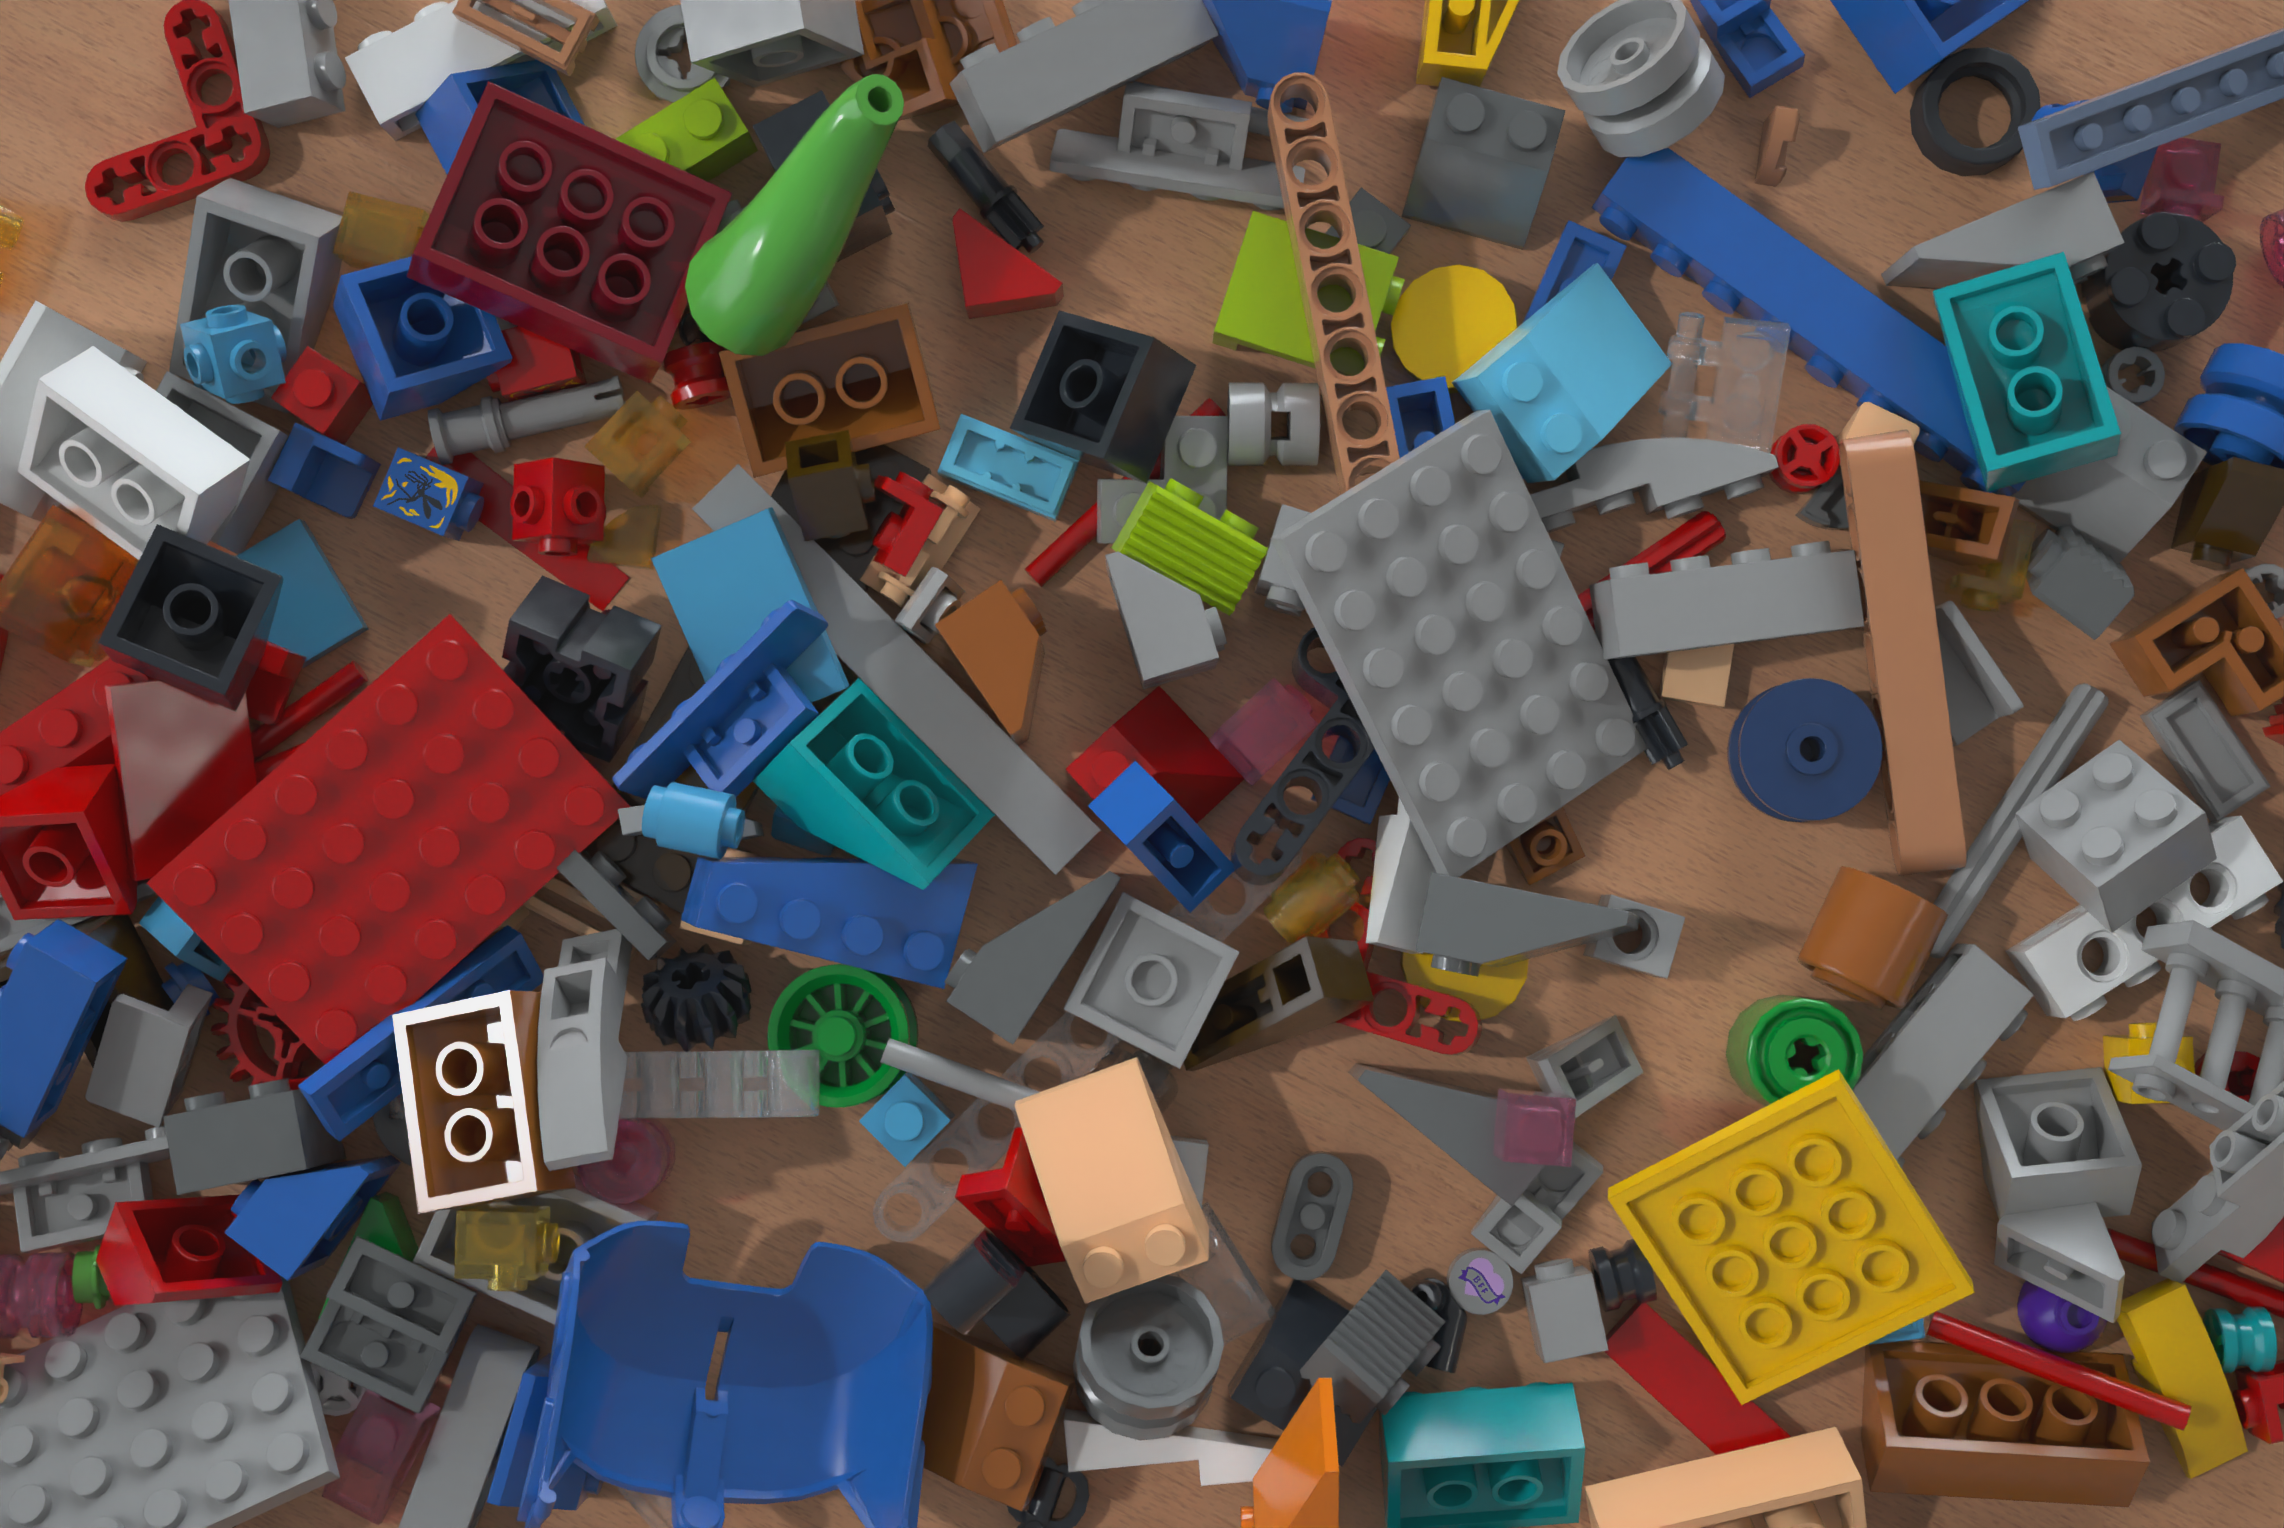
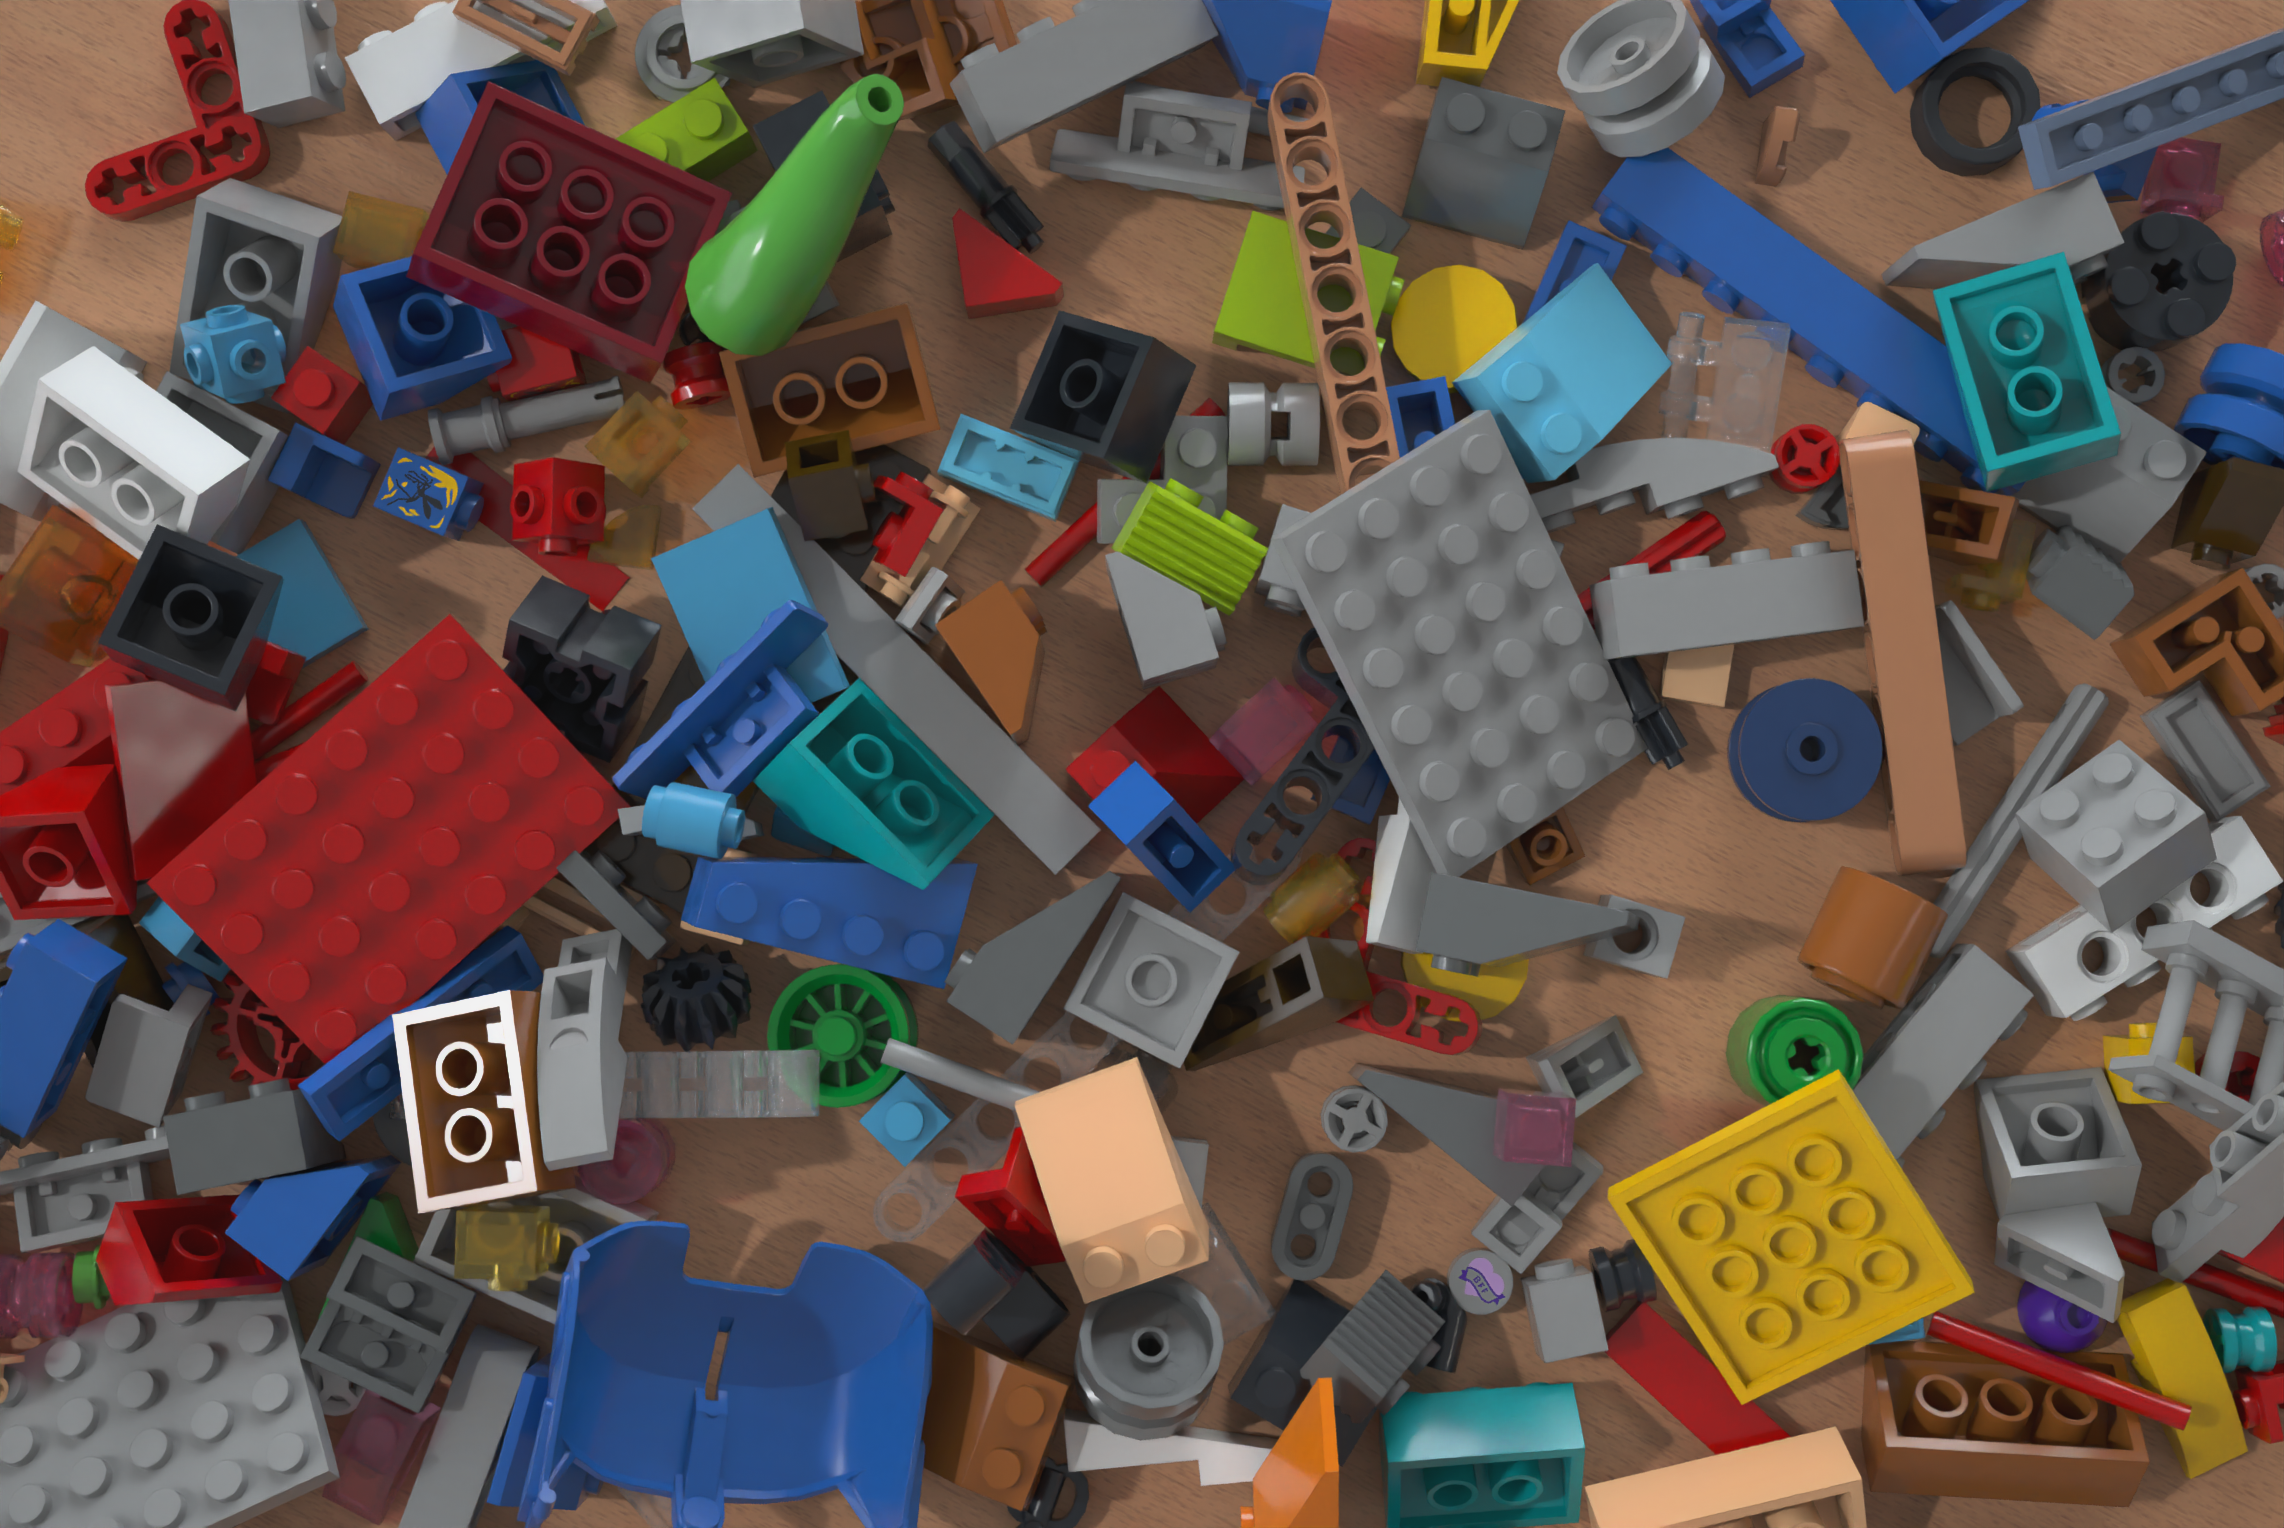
none -> light grey wheel [1320,1085,1388,1153]

